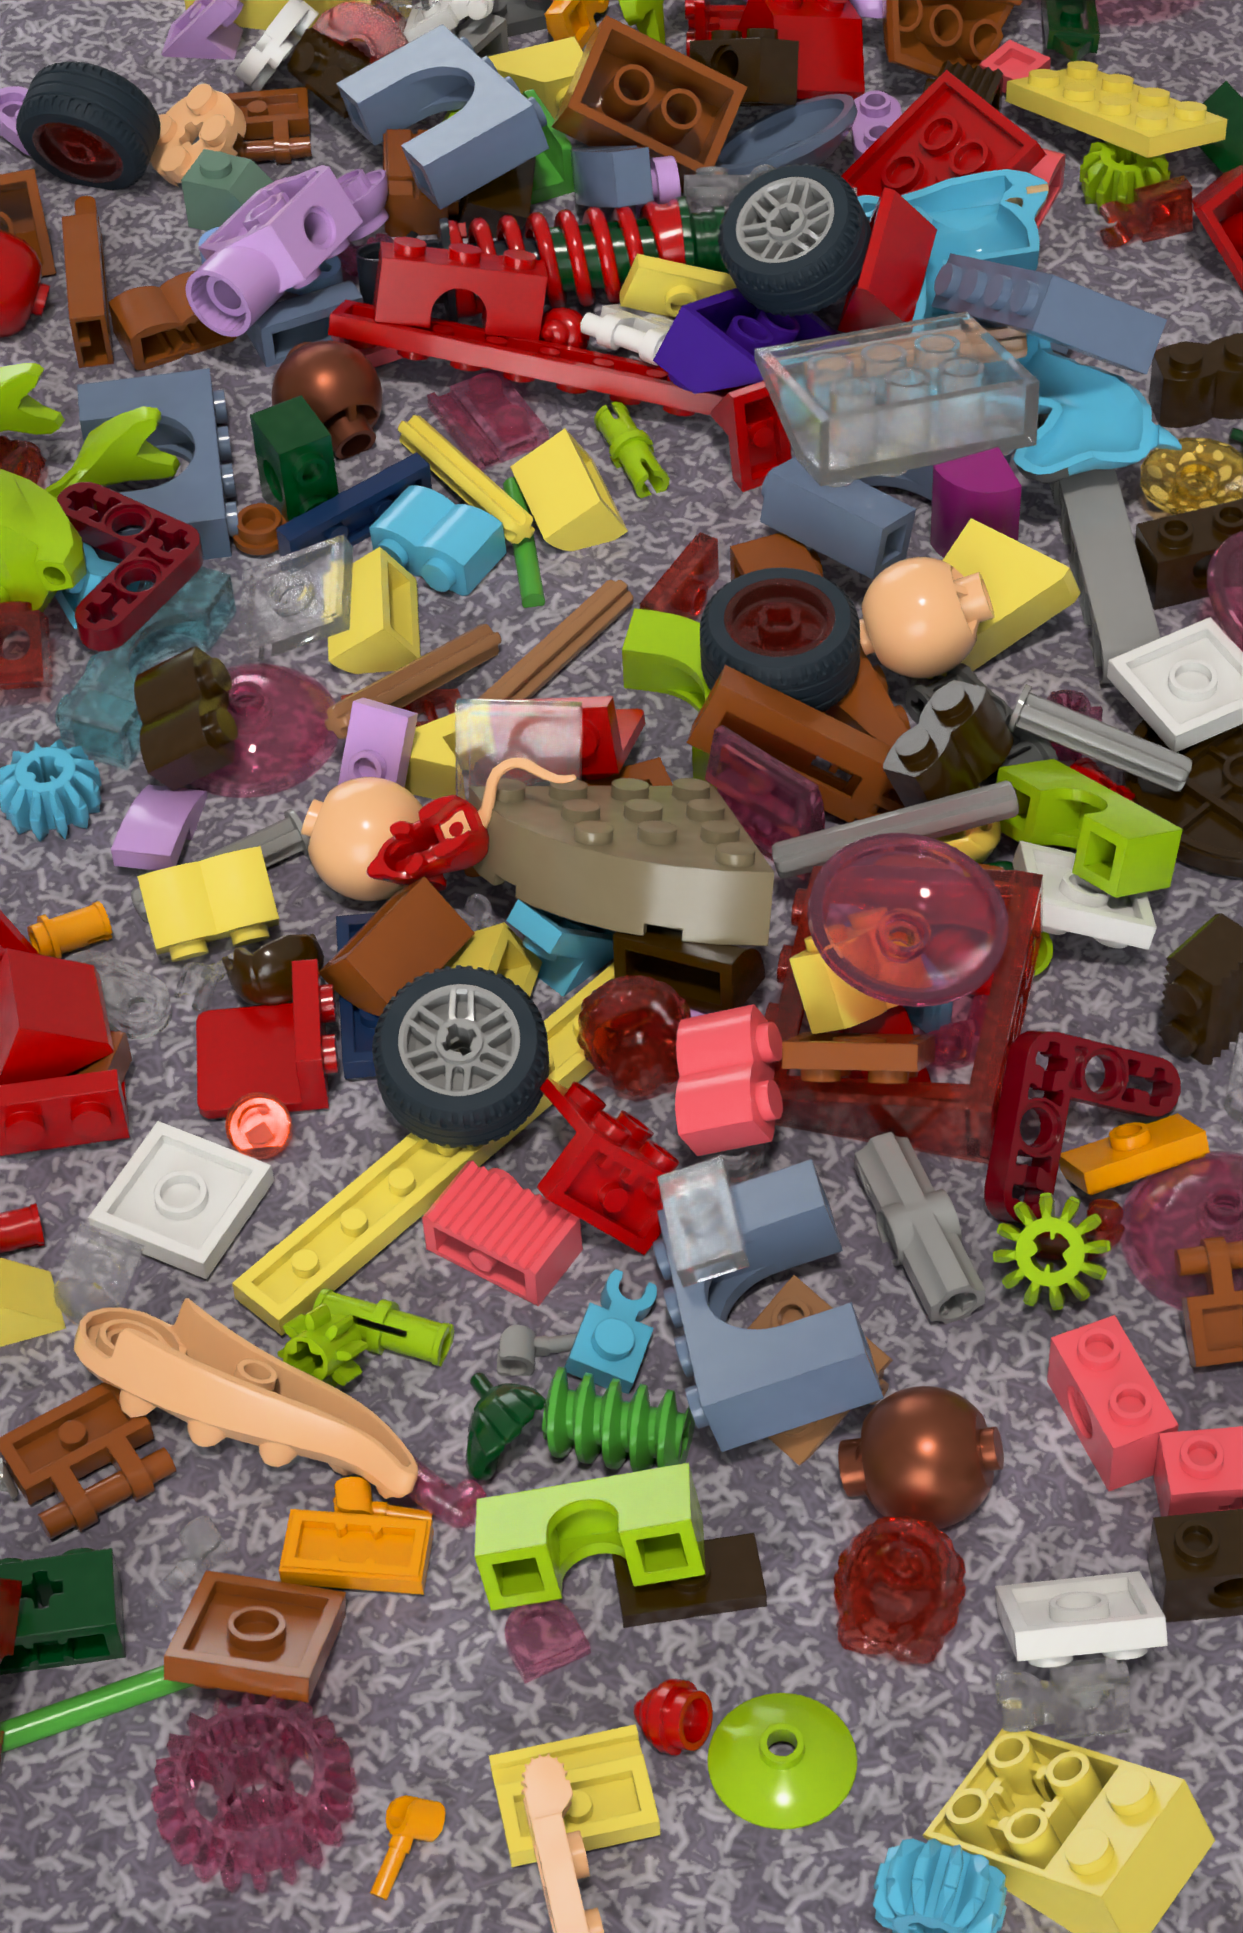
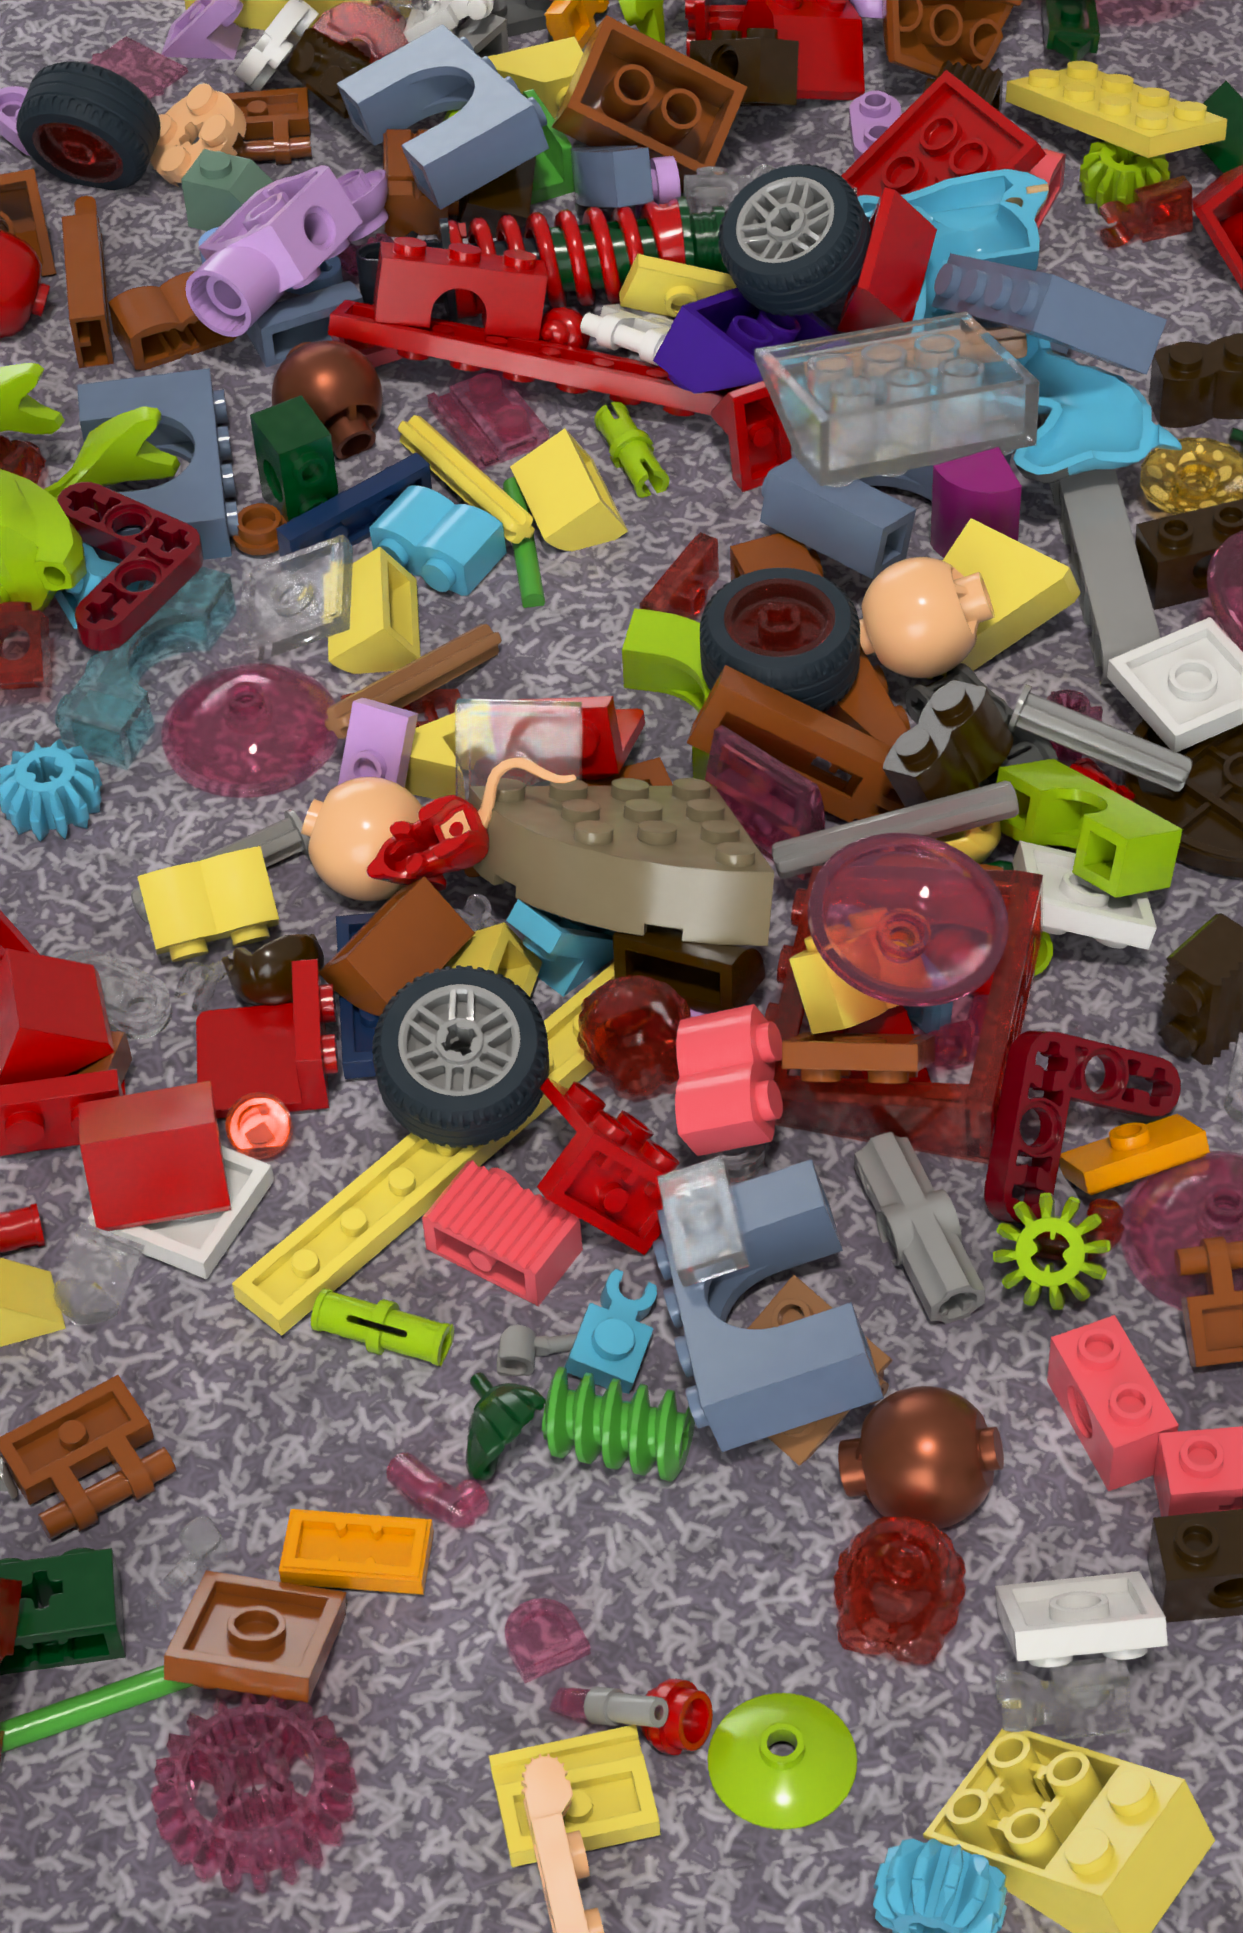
light orange pin [27,901,112,959] -> none
light nougat animal [74,1298,418,1499] -> none
lavender slope [111,785,208,871] -> none
dark brown brick [134,645,238,791] -> none
lime gear [277,1303,368,1387] -> none
light orange hand [333,1476,433,1519] -> none
light orange hand [370,1795,446,1900] -> none
medium nougat axle [469,580,634,707] -> none
lime arch [475,1463,705,1611] -> none
dark brown plate [612,1533,767,1628] -> none
sand blue dish [712,94,858,185] -> none
coral plate [979,40,1051,93] -> none
none -> red slope [78,1081,232,1233]
none -> clear pink piece [87,36,188,100]
none -> light grey piece [549,1686,669,1728]

